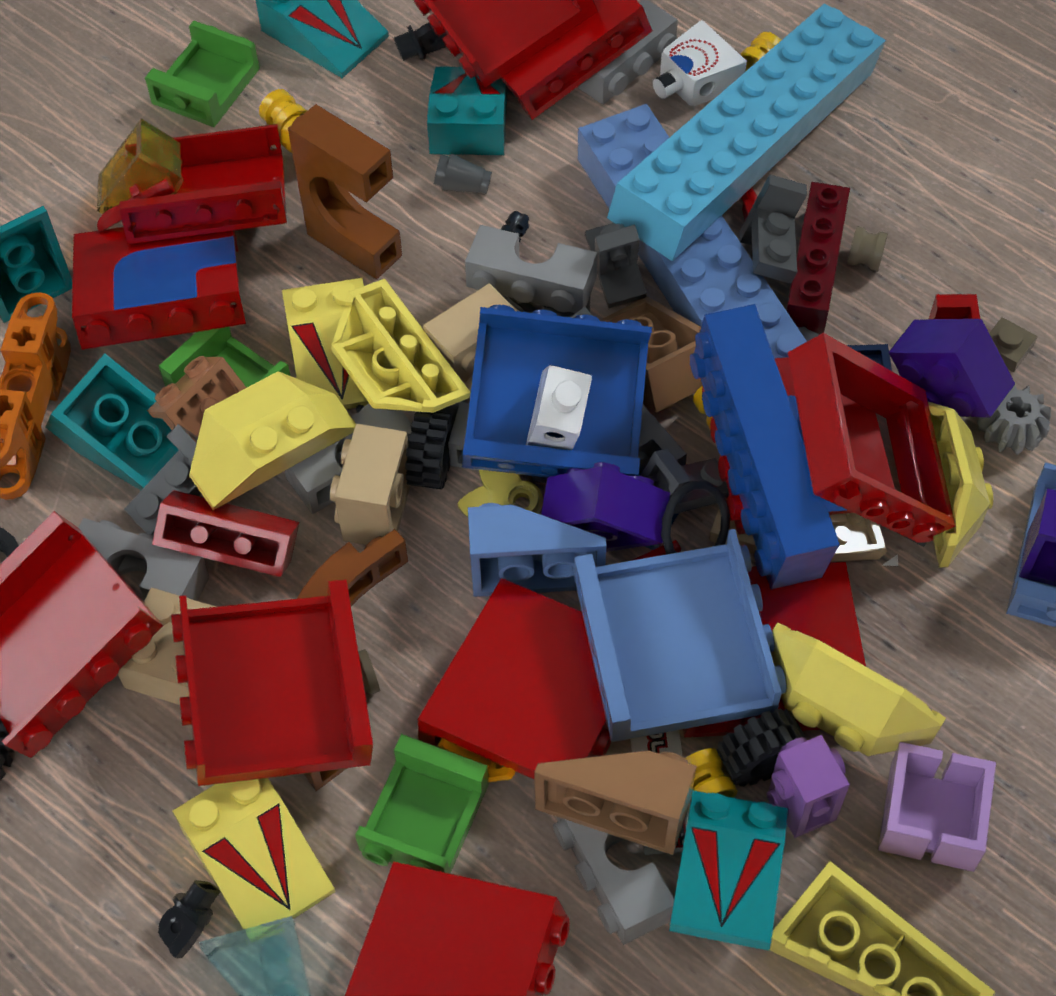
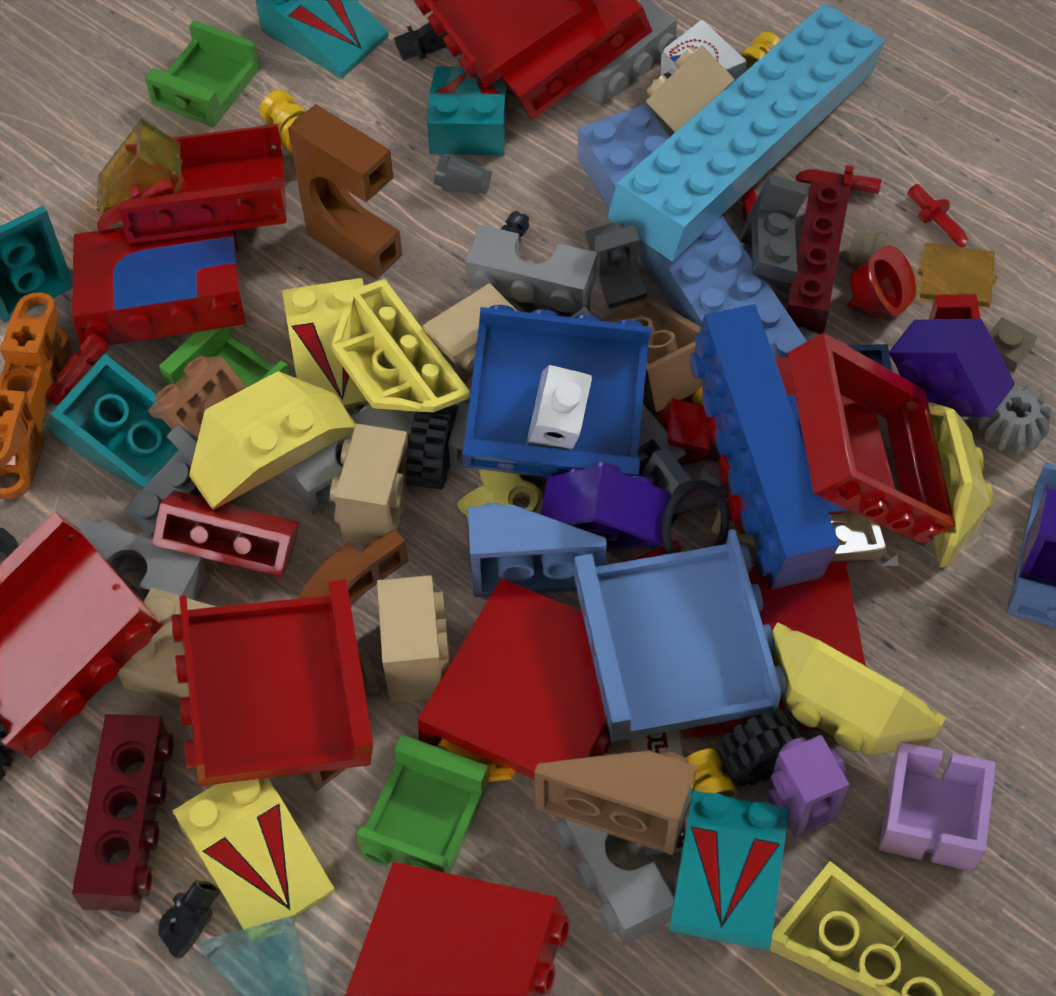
none -> red axle [46,334,109,406]
none -> dark red brick [72,714,174,912]
none -> tan brick [377,575,450,702]
none -> tan brick [646,45,735,133]
none -> red panel [656,398,710,464]
none -> red piece [796,165,881,194]
none -> red piece [847,245,916,318]
none -> red piece [907,184,968,248]
none -> clear yellow piece [918,243,997,308]

